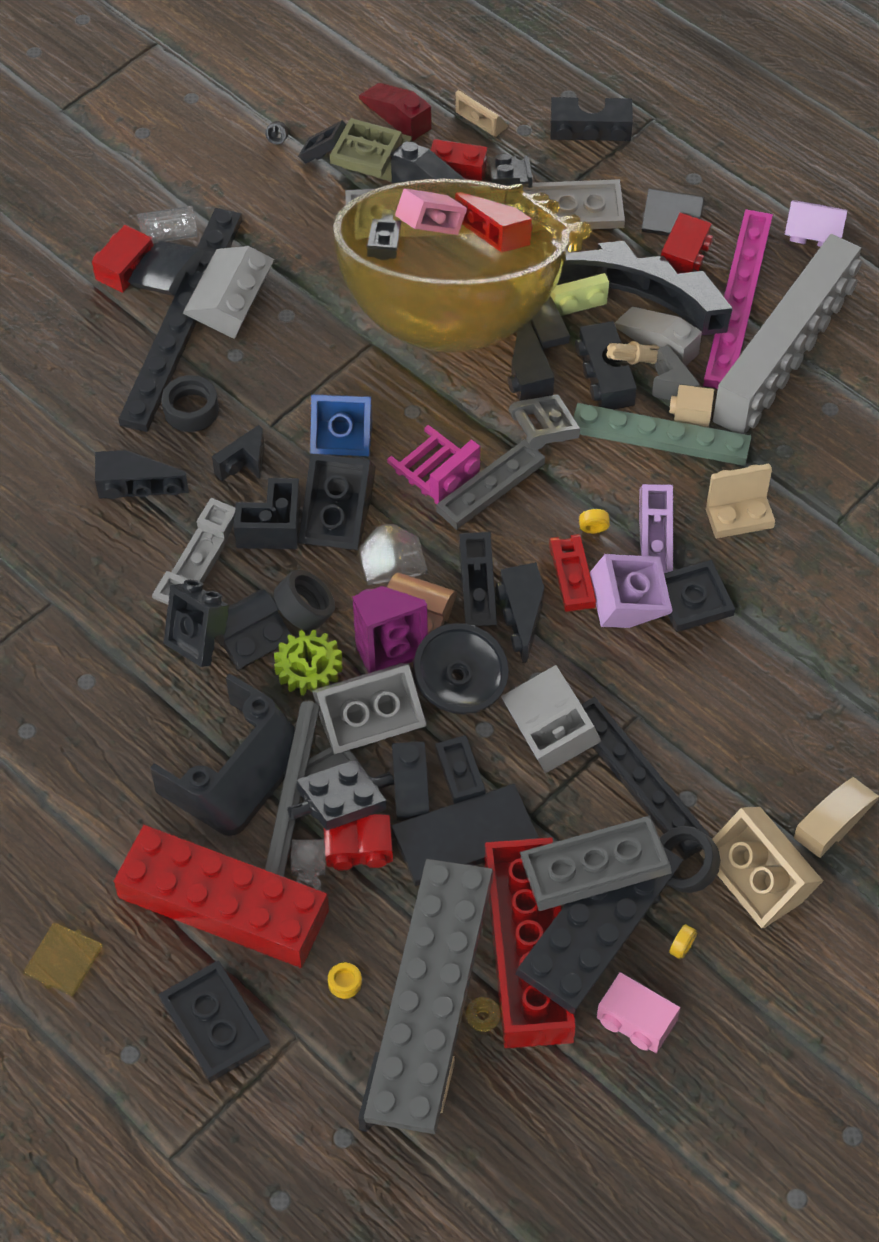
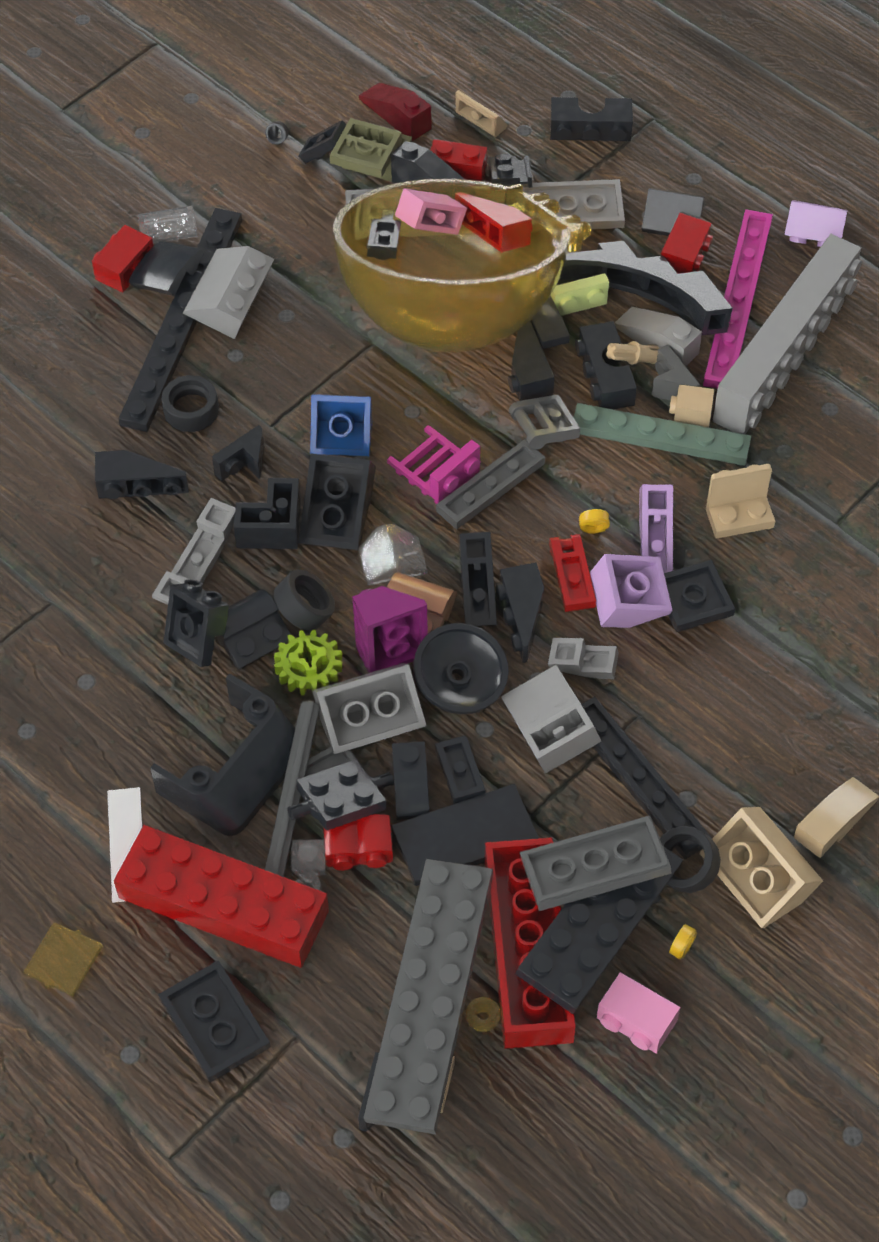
yellow tile [328,962,362,999] -> none
none -> white sticker [107,787,142,903]
none -> light grey slope [548,638,619,679]

